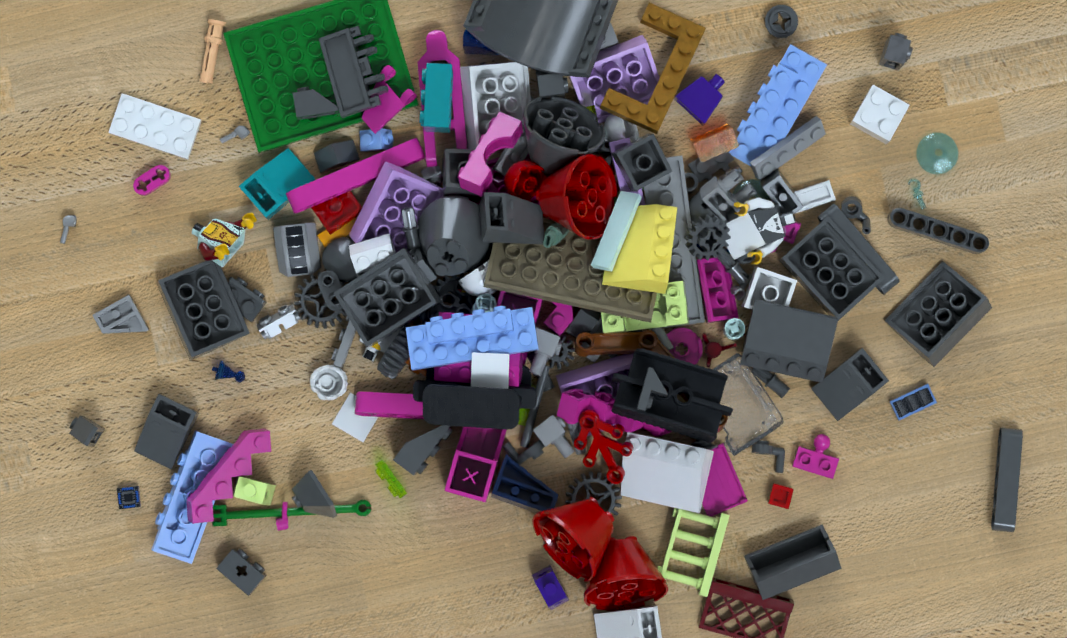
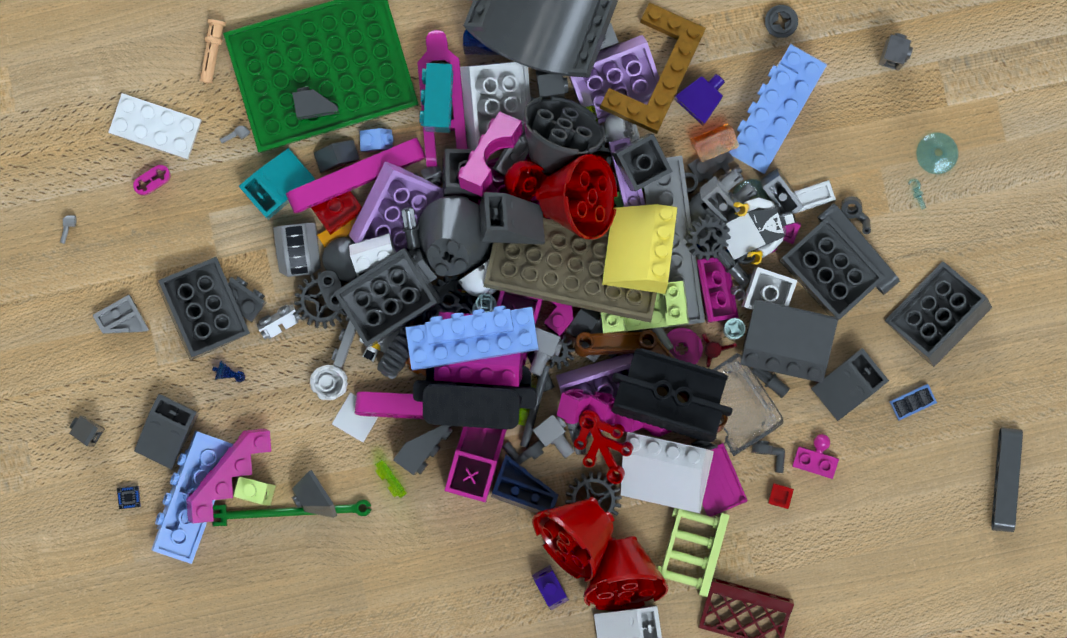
torso [192,212,257,267] -> none
dark grey brick [216,548,267,596] -> none
dark pink hand [276,502,288,531] -> none
dark grey hinge [319,26,389,118] -> none
dark pink flag [362,65,417,134] -> none
white sticker [471,352,509,389] -> none
sand green piece [543,223,569,248] -> none
light aqua tile [591,191,642,272] -> none
dark grey slope [636,367,668,412] -> none
dark grey piece [744,524,842,600] -> none
light grey plate [750,116,826,181] -> none
white brick [850,85,910,144] -> none
dark grey beam [887,208,989,254] -> none

